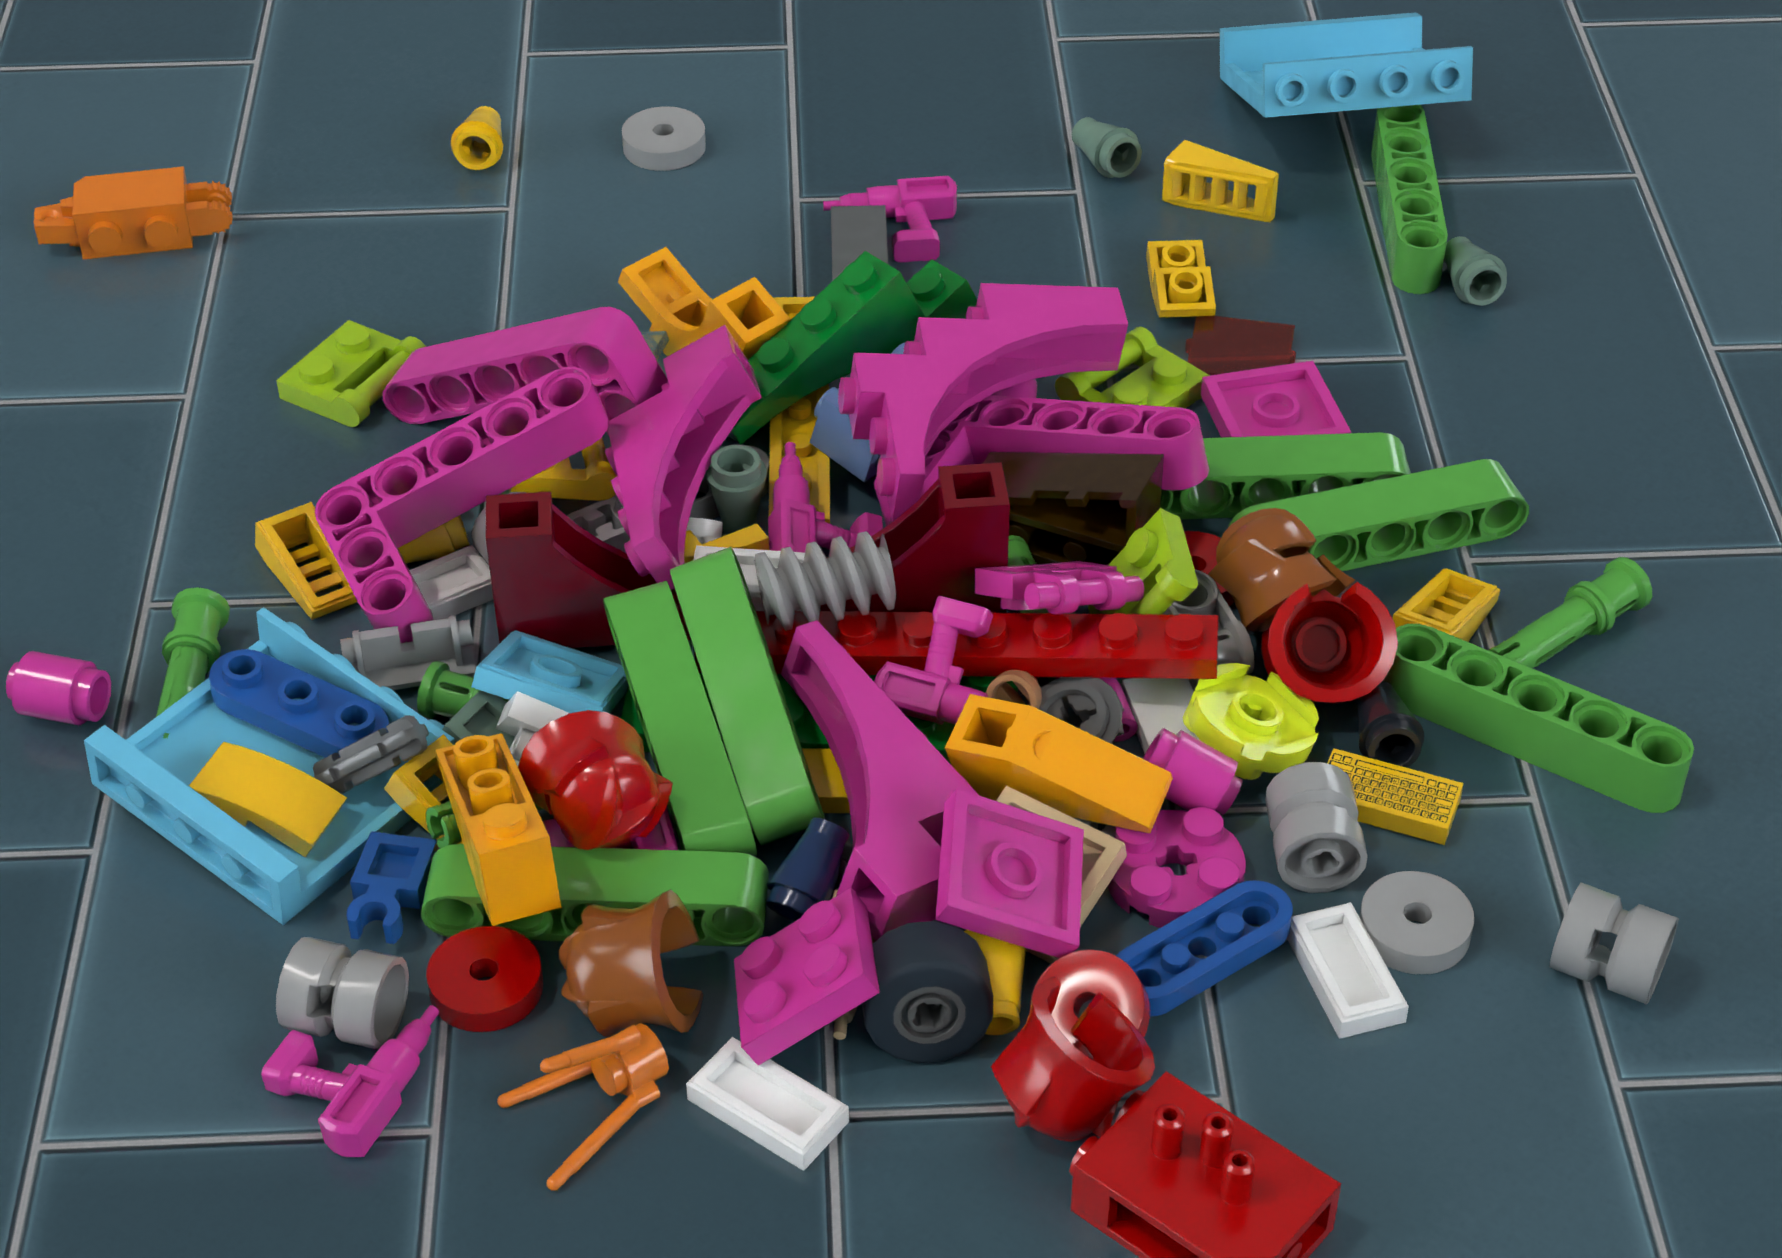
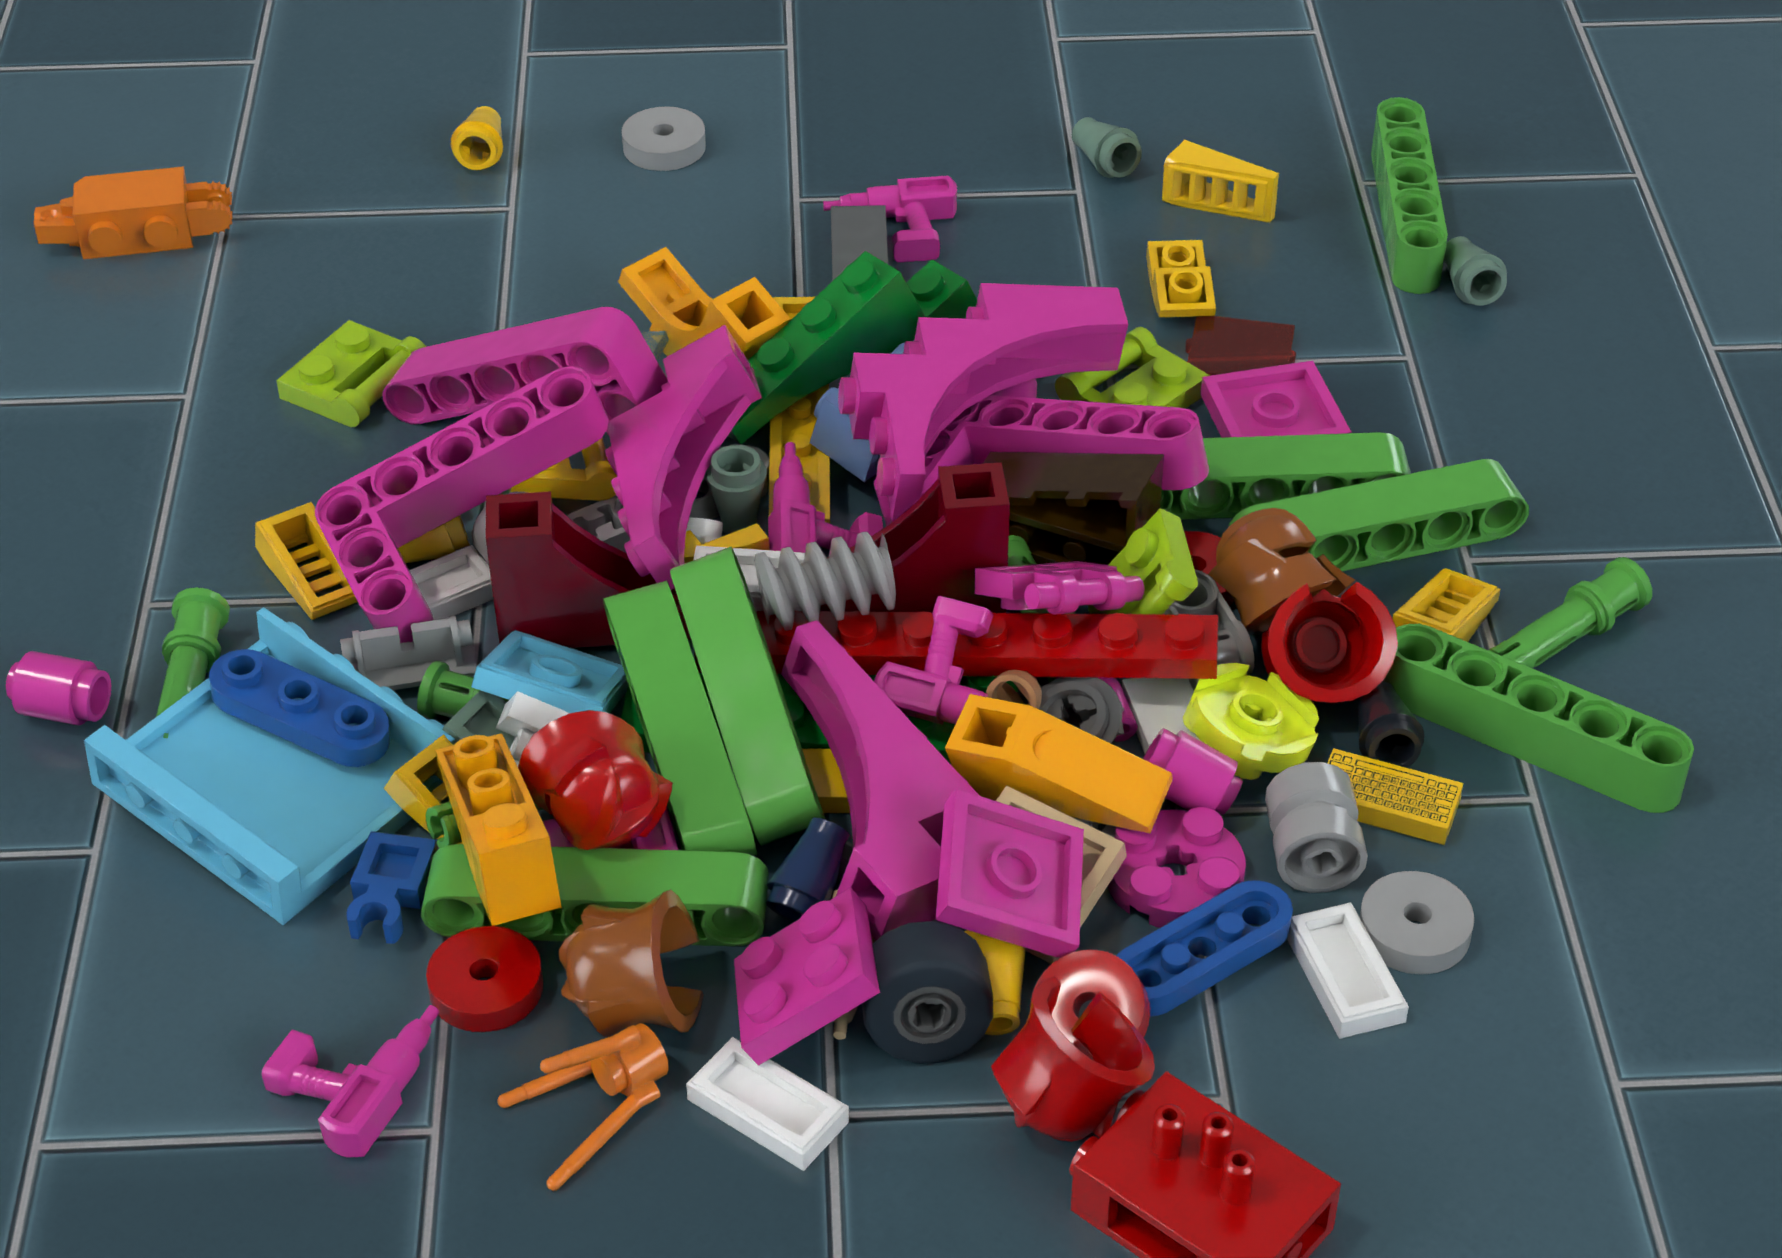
yellow slope [189,742,347,857] -> none
light grey wheel [276,937,409,1050] -> none
dark grey axle [313,715,429,794] -> none
medium azure panel [1220,13,1473,118] -> none
light grey wheel [1550,883,1679,1004] -> none

